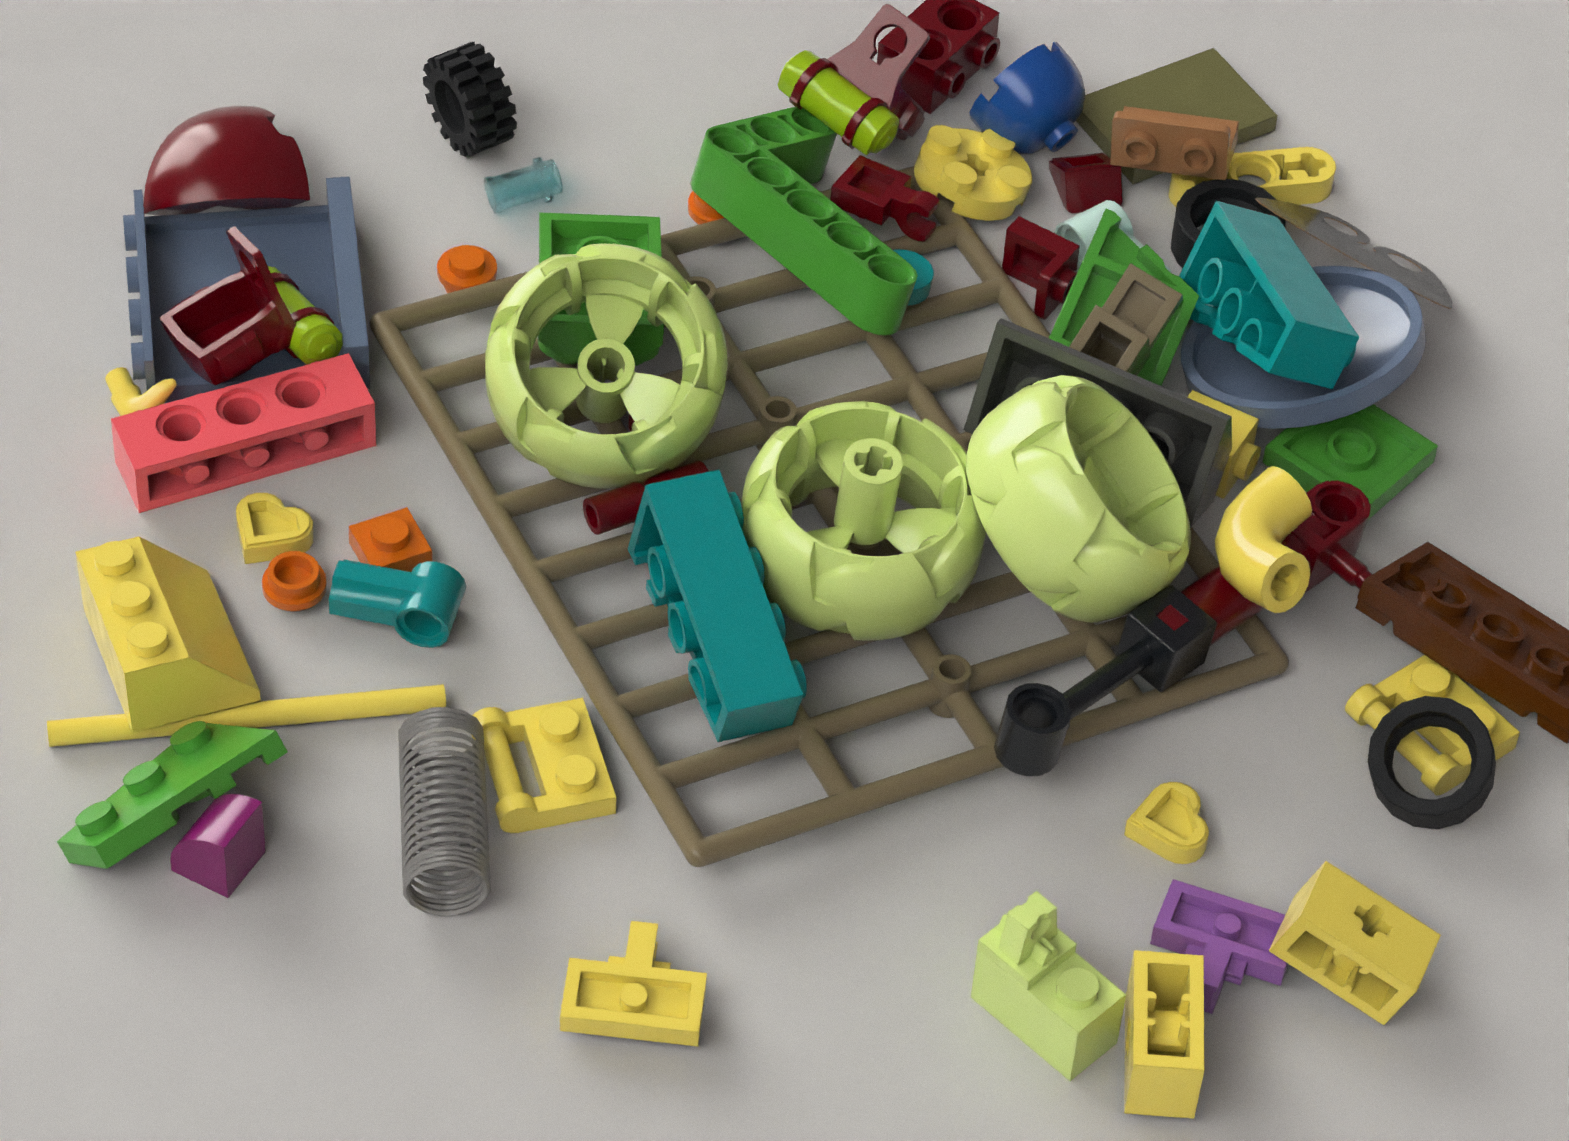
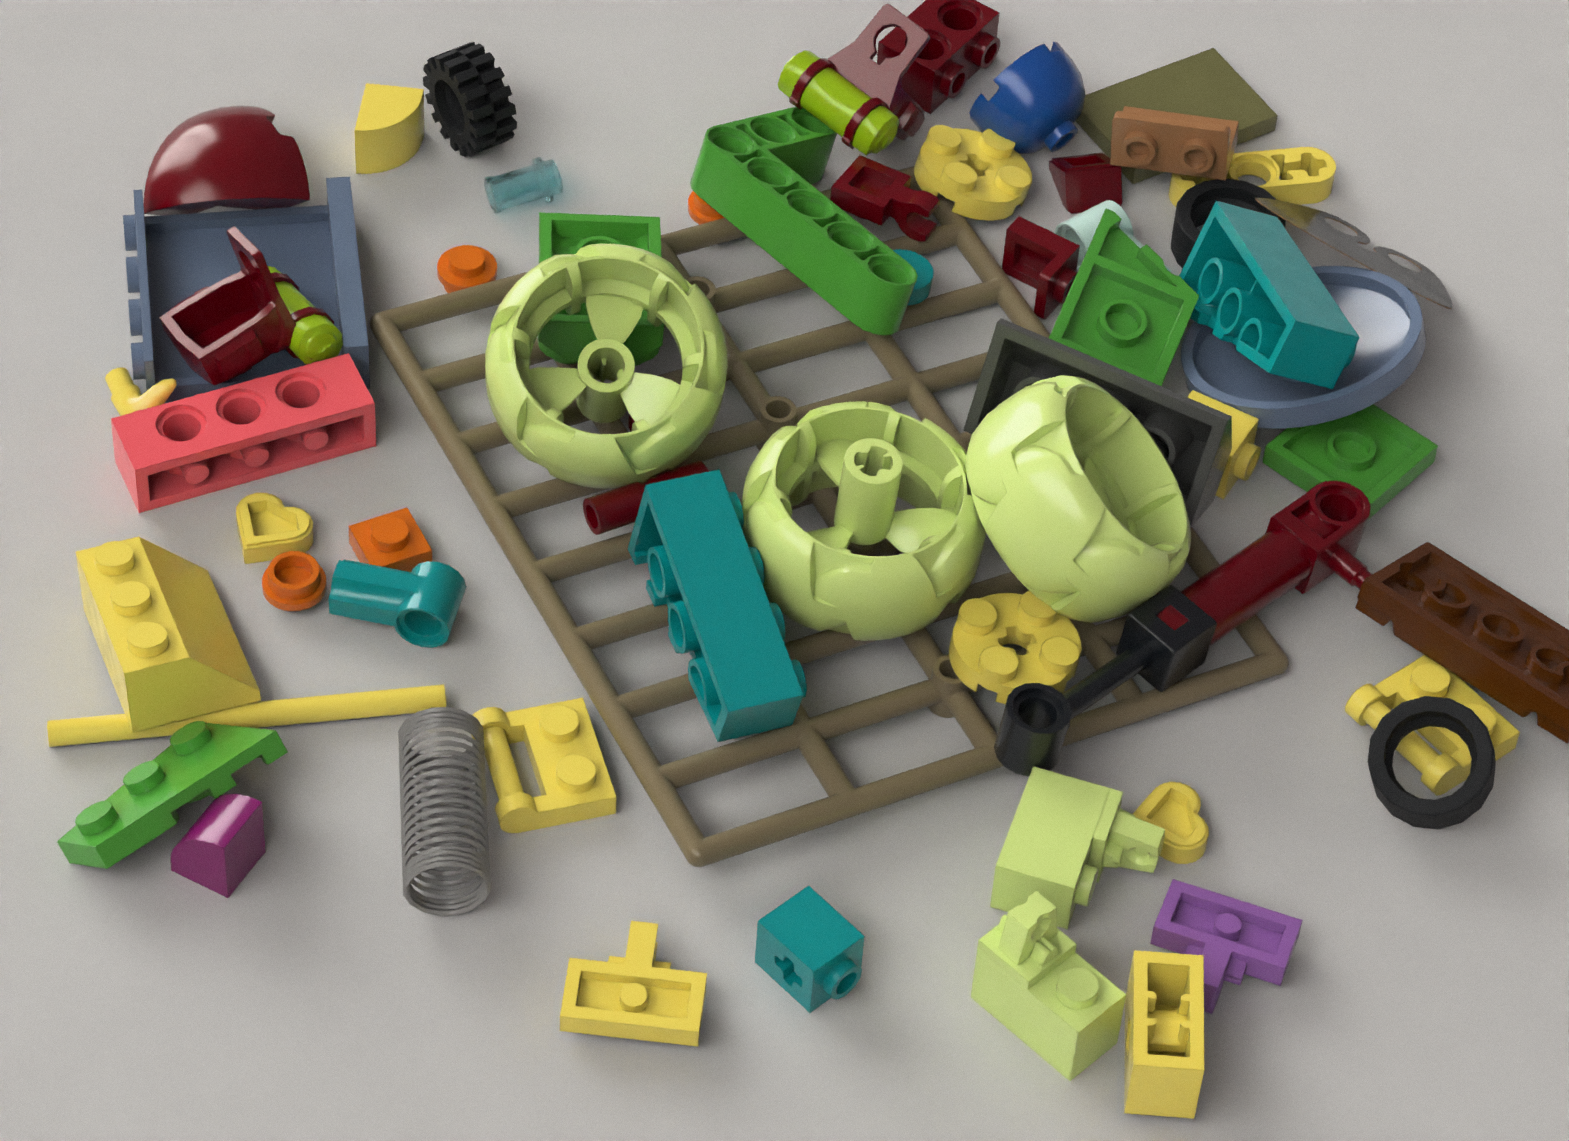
dark tan brick [1069,263,1183,376] -> none
light yellow cylinder [1215,466,1312,613] -> none
light yellow brick [1269,861,1441,1025] -> none
none -> light yellow brick [354,83,425,174]
none -> teal brick [755,885,865,1013]
none -> light yellow plate [949,591,1082,705]
none -> yellowish green hinge [990,766,1165,930]

